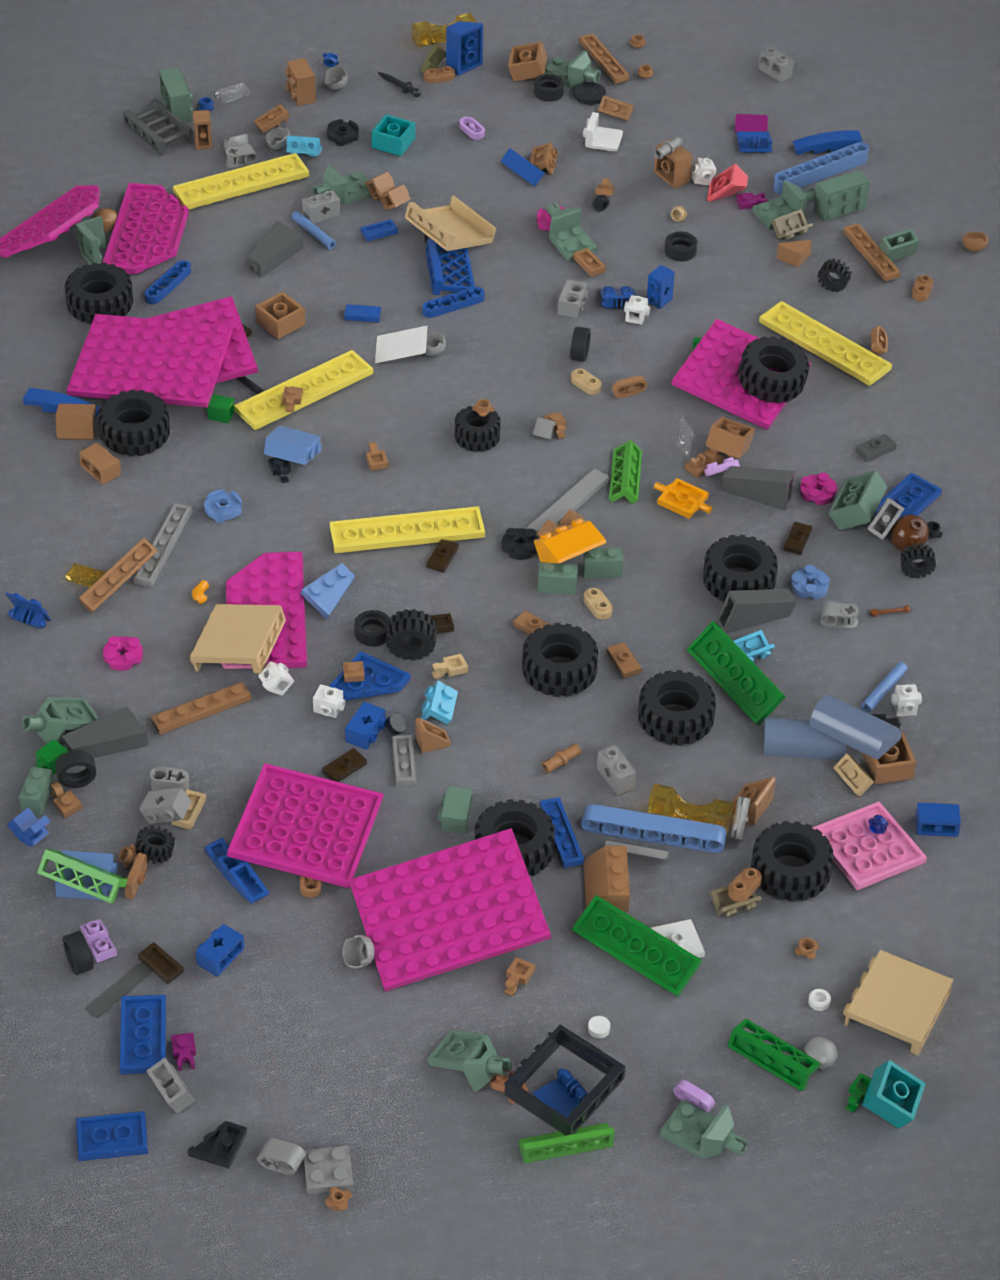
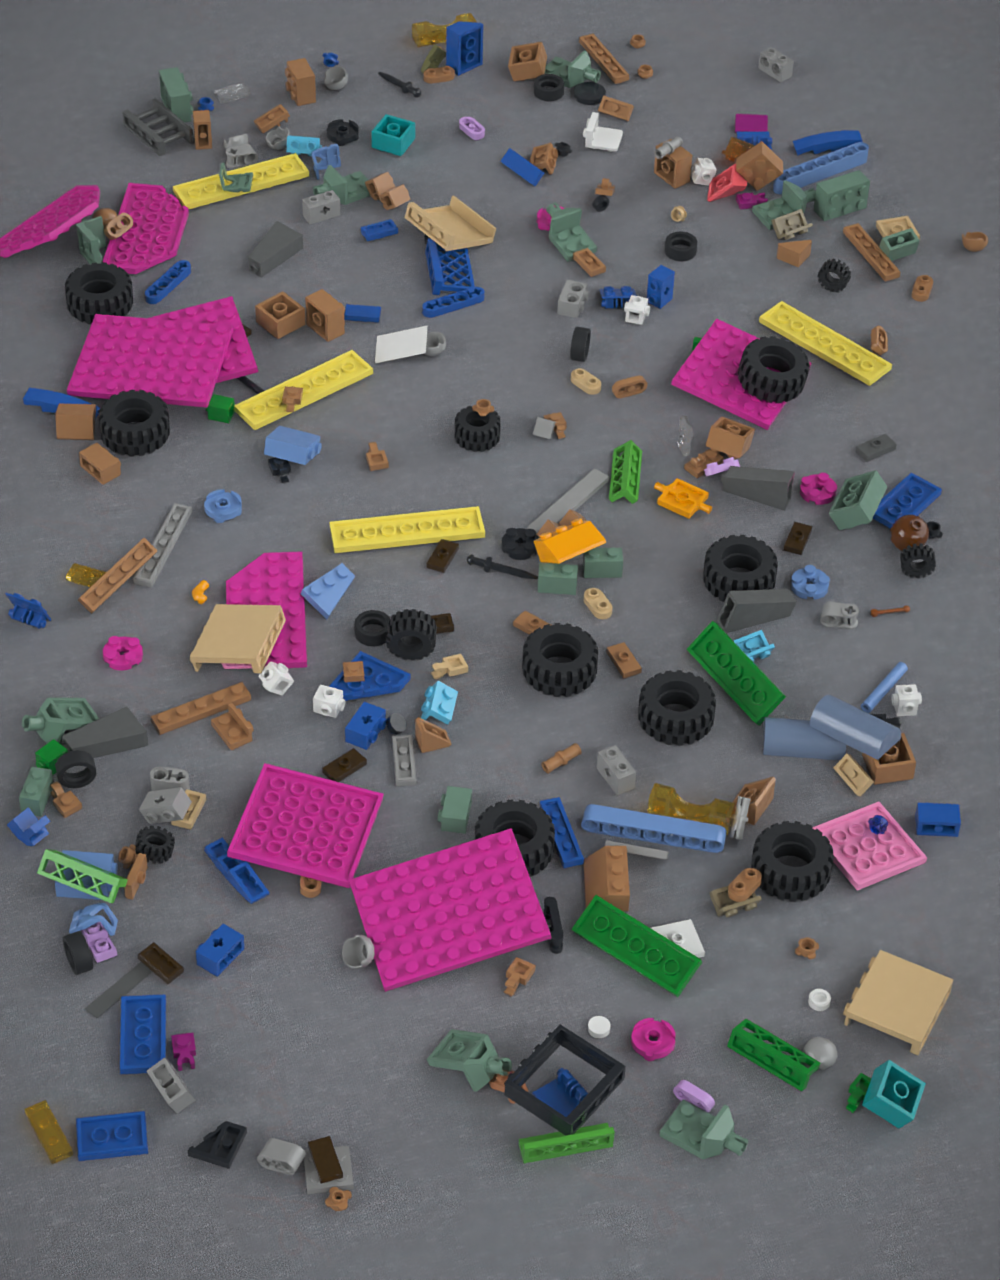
medium blue piece [291,211,336,250] -> none
light grey brick [866,497,905,540] -> none
none -> clear yellow tile [24,1100,73,1164]
none -> medium blue piece [69,903,118,936]
none -> medium nougat plate [104,213,133,240]
none -> medium nougat bracket [211,703,254,750]
none -> sand green piece [219,163,253,192]
none -> medium nougat brick [305,289,345,342]
none -> dark brown tile [308,1136,343,1184]
none -> medium blue piece [311,144,341,180]
none -> black sword [467,554,538,579]
none -> black plate [543,896,564,954]
none -> black plate [555,142,572,156]
none -> dark pink plate [631,1018,675,1061]
none -> clear orange bracket [722,137,755,162]
none -> medium nougat brick [736,141,783,191]
none -> tan plate [876,216,920,240]

